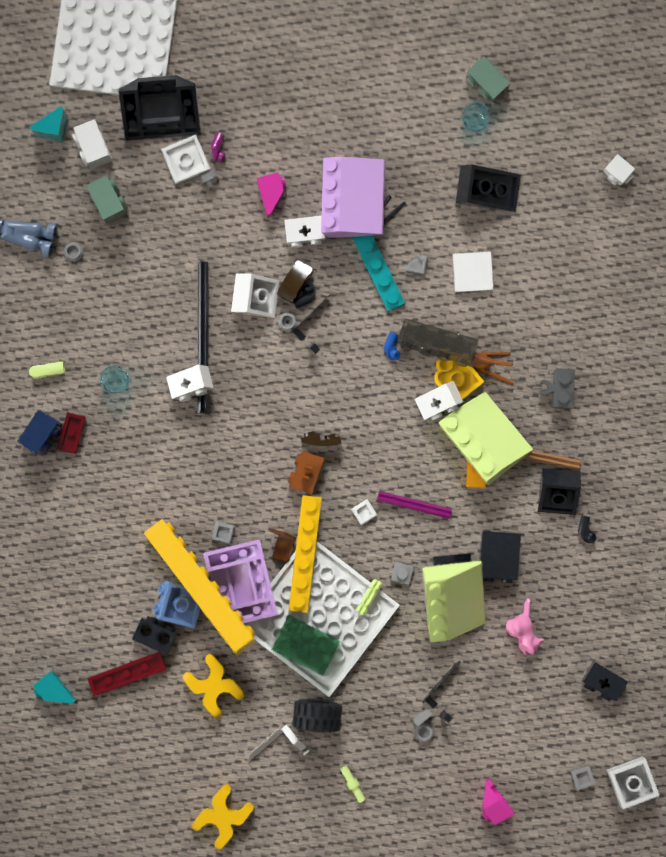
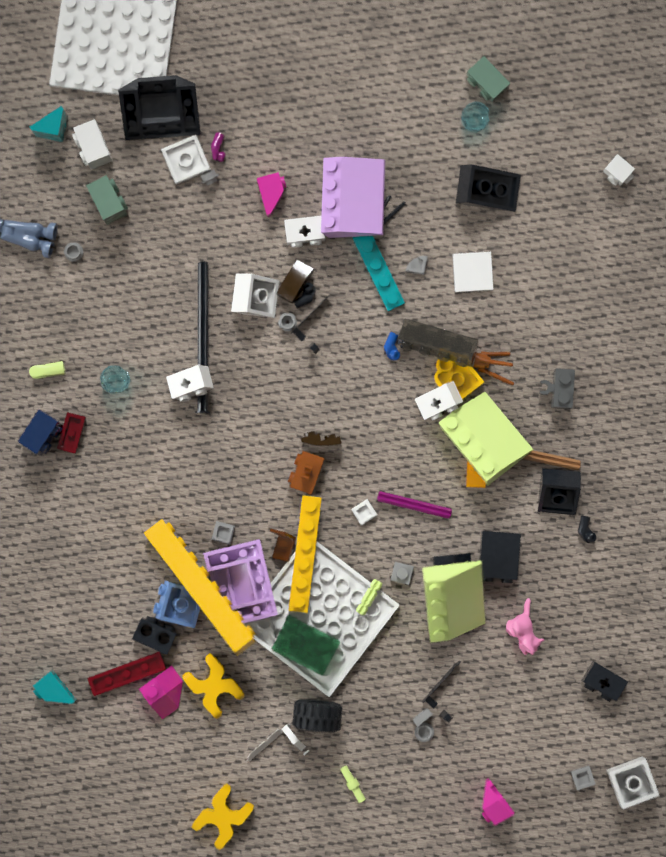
none -> dark pink slope [139,666,183,719]

